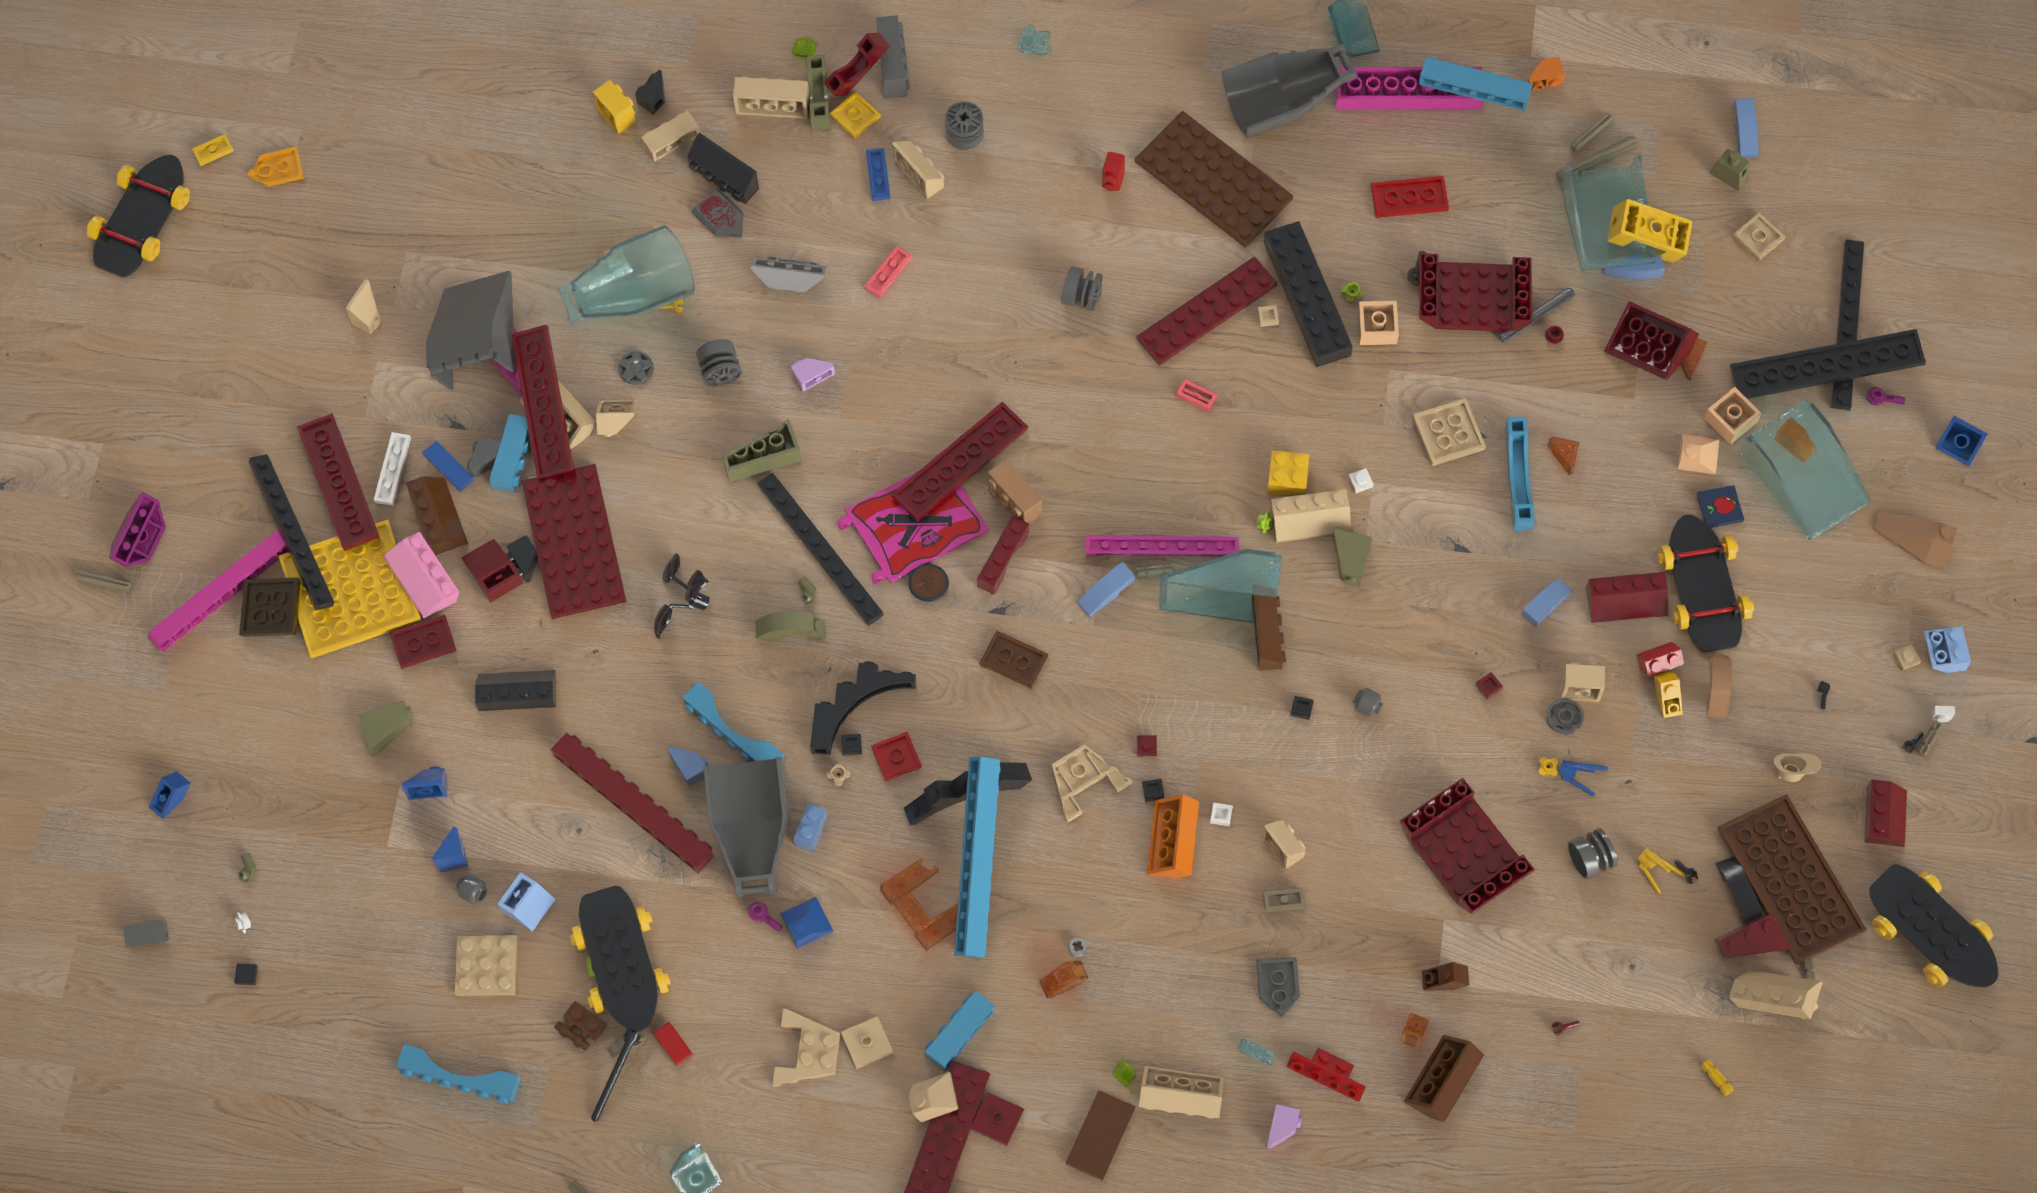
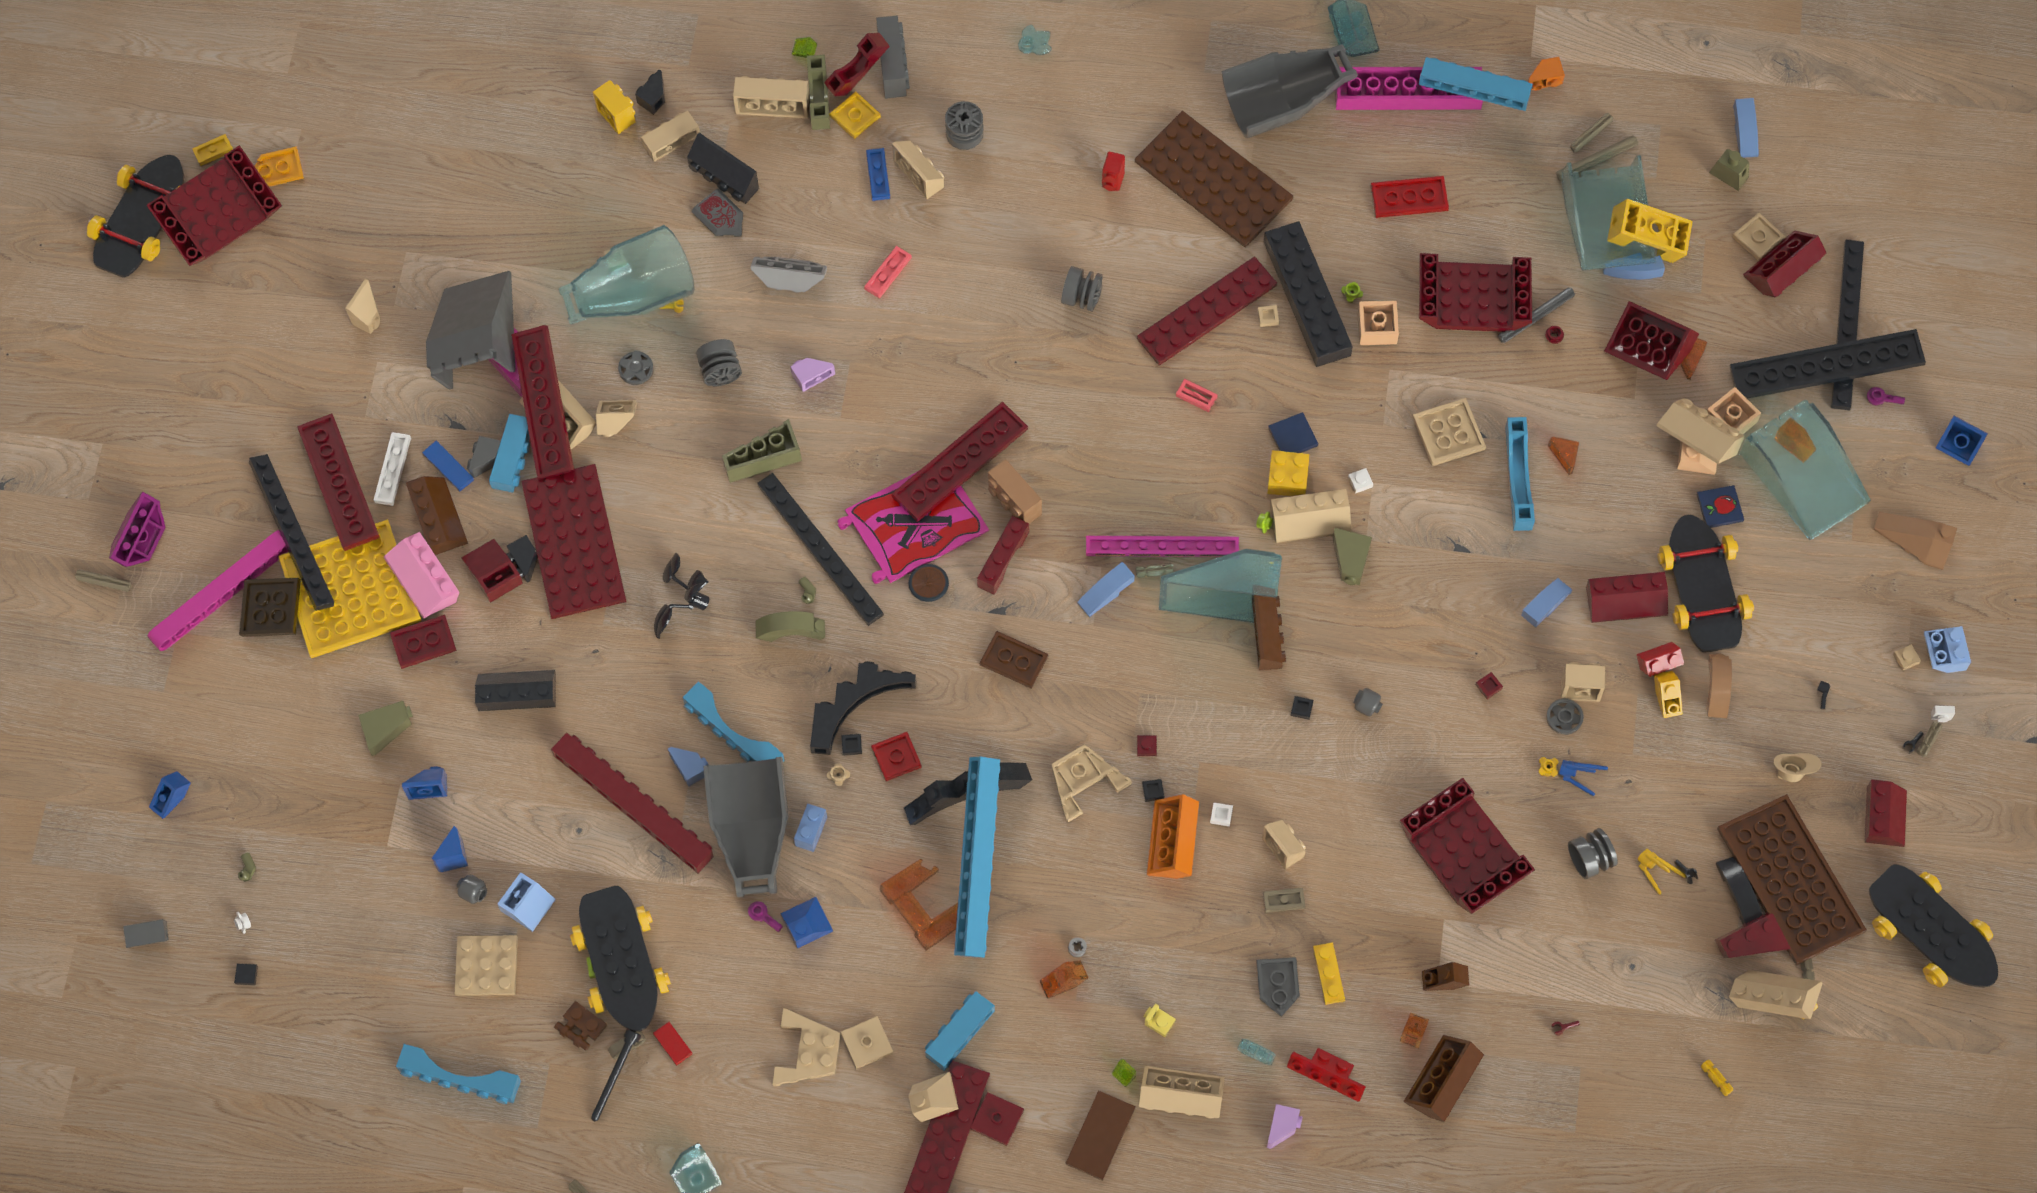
clear smoke plate [1407,251,1426,286] -> none
none -> dark red slope [146,145,282,267]
none -> light yellow bracket [1144,1003,1176,1037]
none -> dark blue tile [1268,412,1318,453]
none -> yellow plate [1313,942,1345,1005]
none -> tan slope [1657,398,1745,464]
none -> dark red slope [1743,231,1827,297]

